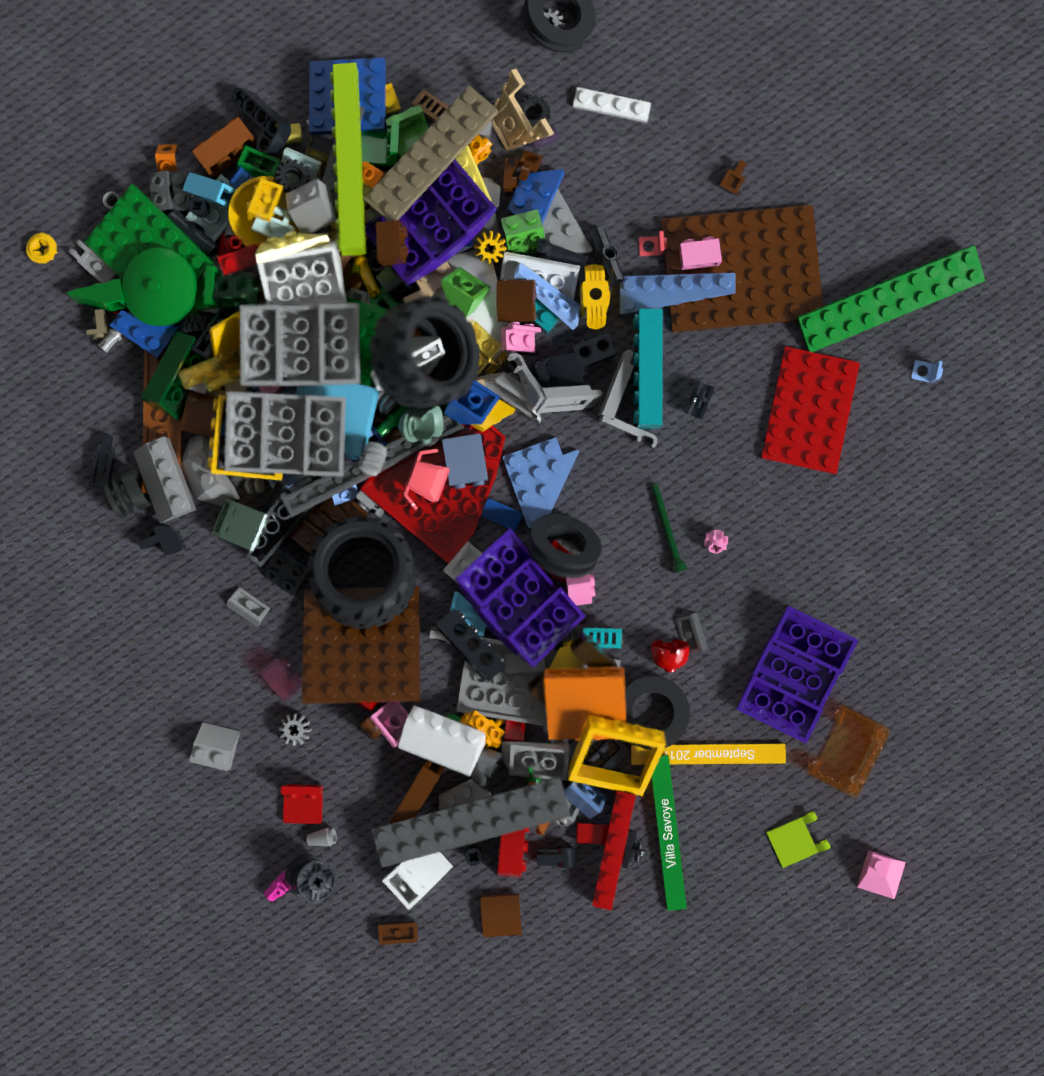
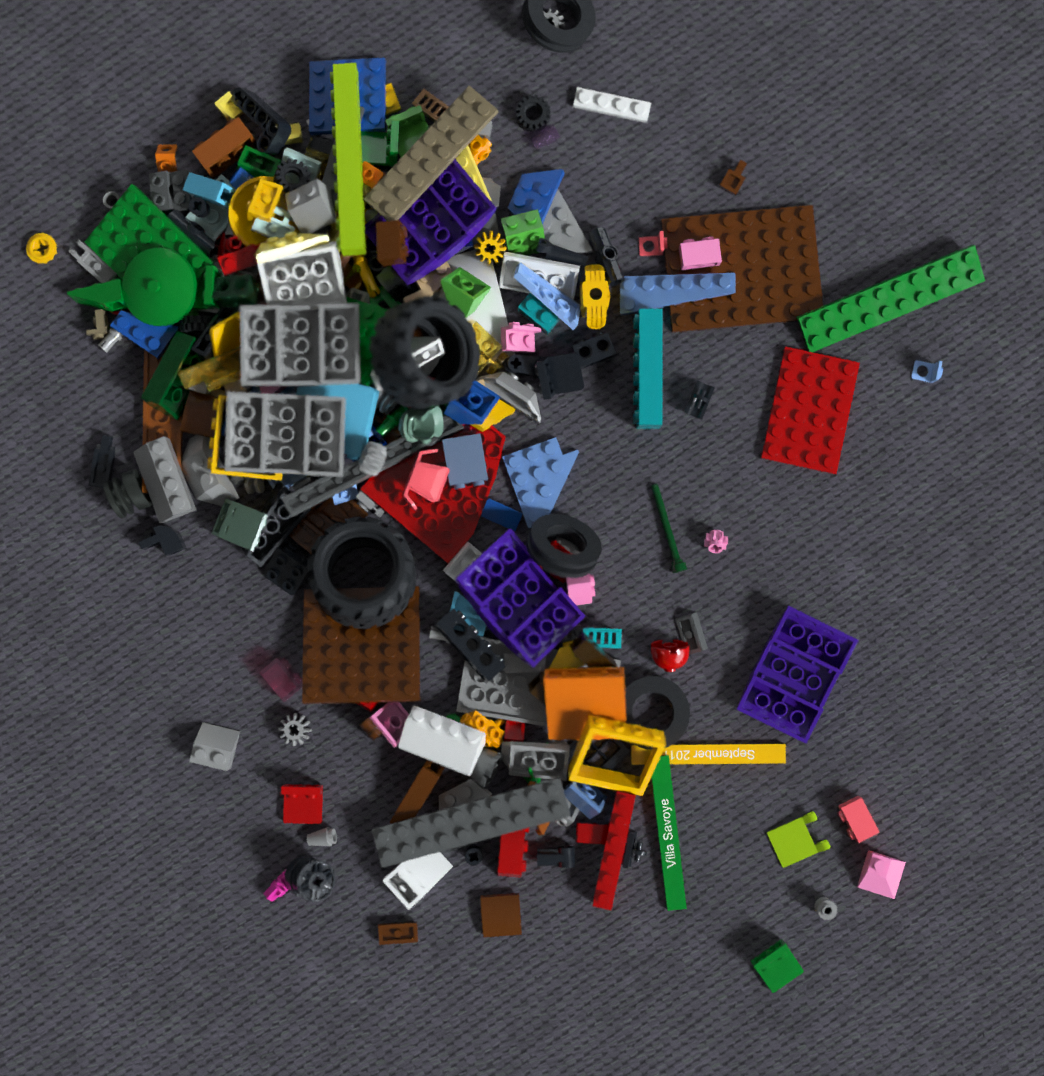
light grey slope [226,587,270,627] -> none
tan wing [491,69,554,150] -> none
reddish brown slope [496,279,537,322] -> none
reddish brown plate [503,158,519,193] -> none
light grey hinge [507,353,602,413] -> none
reddish brown plate [518,150,543,181] -> none
light grey hinge [598,350,657,449] -> none
clear orange windscreen [807,705,890,798] -> none
none -> light yellow panel [214,92,244,121]
none -> green bracket [751,939,804,993]
none -> light grey brick [814,897,837,920]
none -> coral brick [837,796,880,843]

